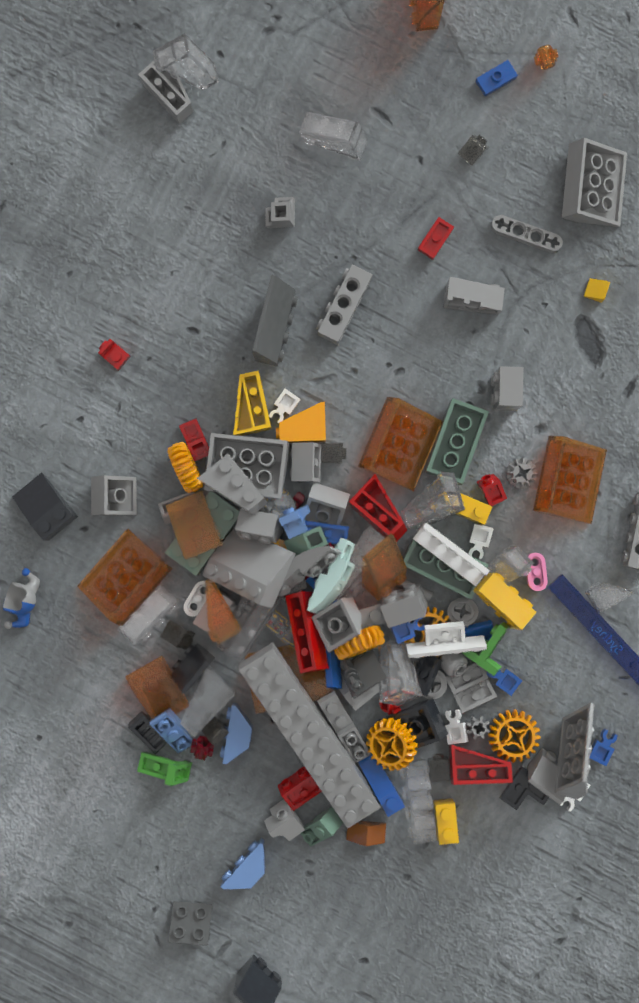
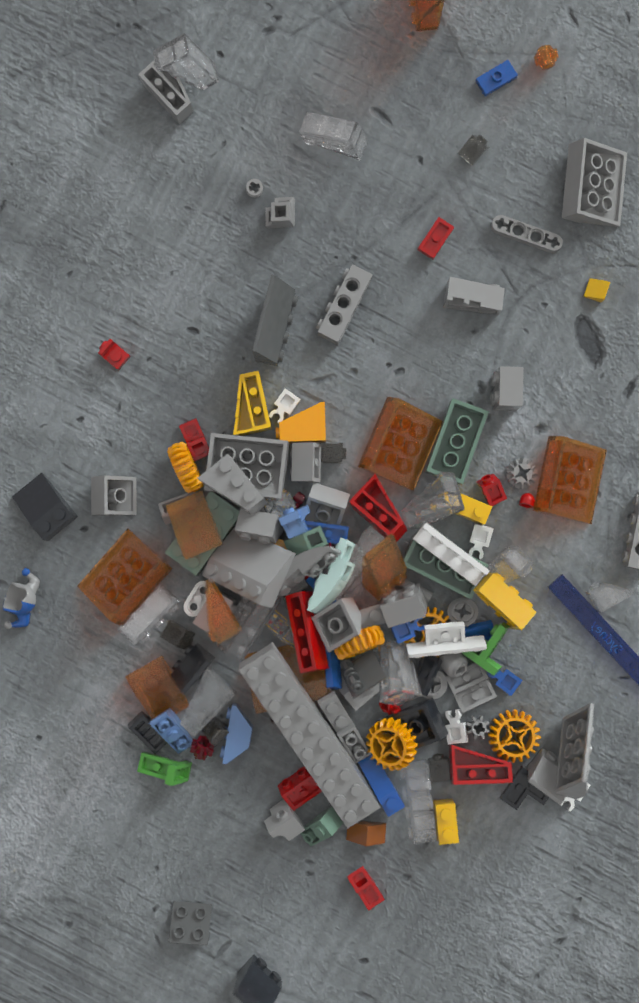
medium blue slope [221,838,265,890] -> none
bright pink plate [525,553,548,591] -> none
blue plate [589,729,617,766] -> none
none -> light grey bush [246,179,263,198]
none -> red slope [347,866,385,911]
none -> red hinge [519,493,535,508]

